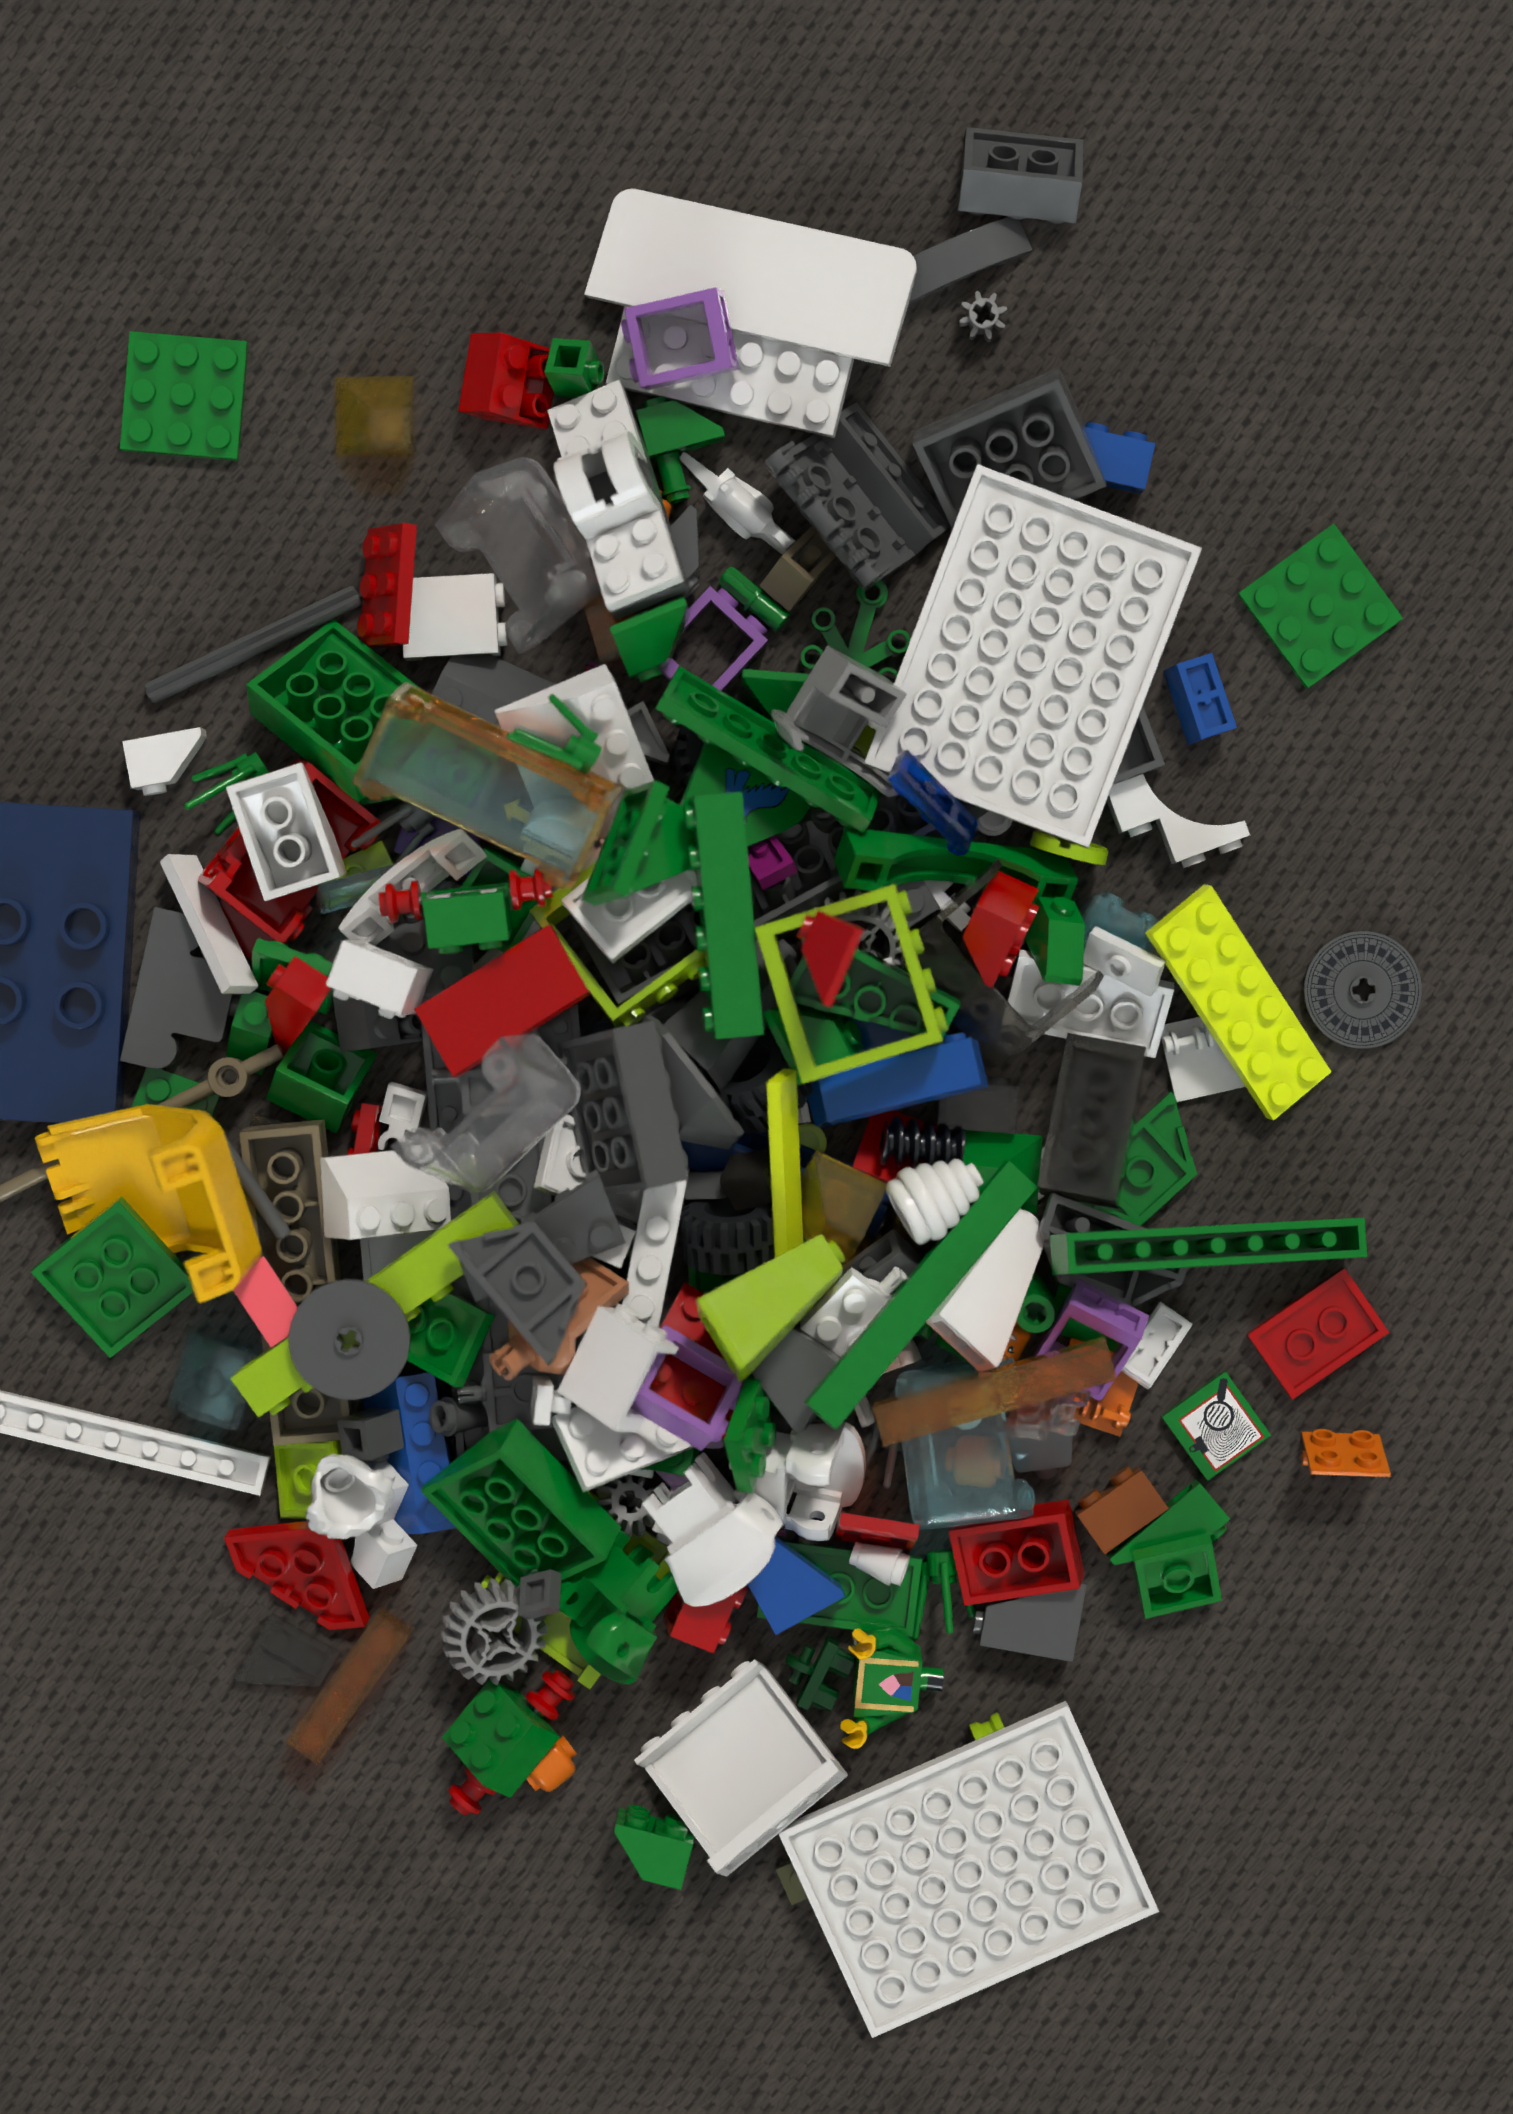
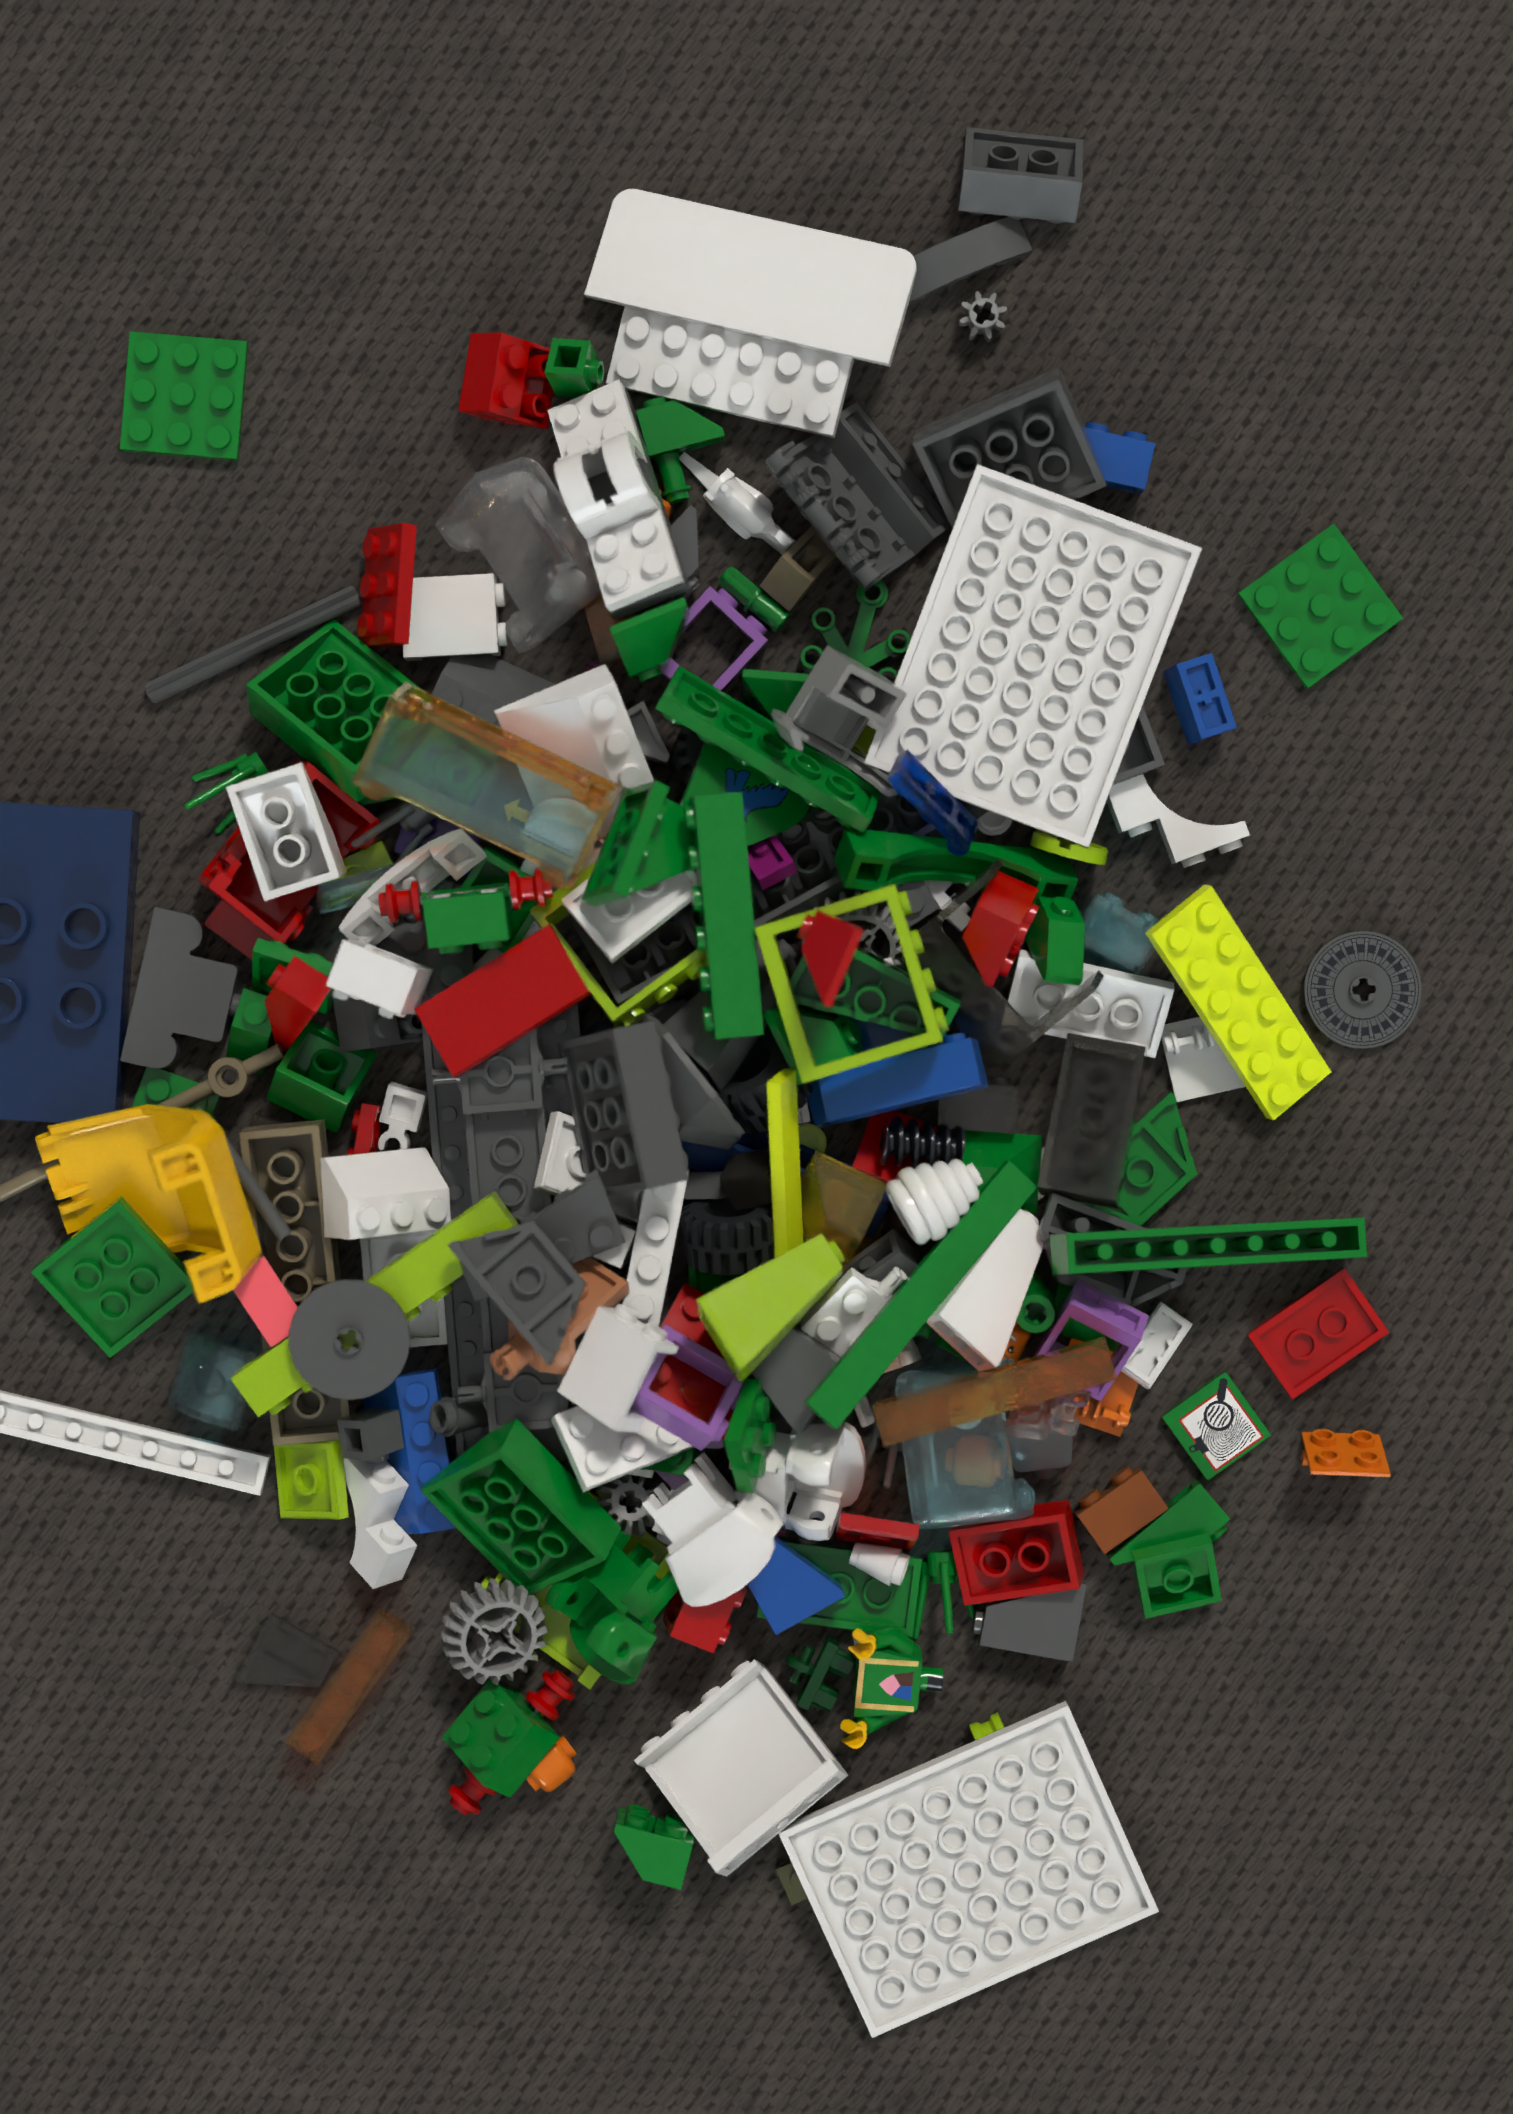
white slope [122,727,207,796] -> none
white tile [160,854,259,994] -> none
red plate [224,1521,370,1630] -> none
white hair [306,1454,395,1539] -> none
clear yellow slope [335,376,415,456] -> none
clear windscreen [391,1034,581,1193] -> none
green plate [407,1292,495,1388] -> none
green plant [507,694,602,774] -> none
dark grey plate [519,1569,561,1619] -> none
white tile [530,1375,571,1425] -> none
medium lavender window [621,287,740,390] -> none
white plate [1083,926,1166,997] -> none

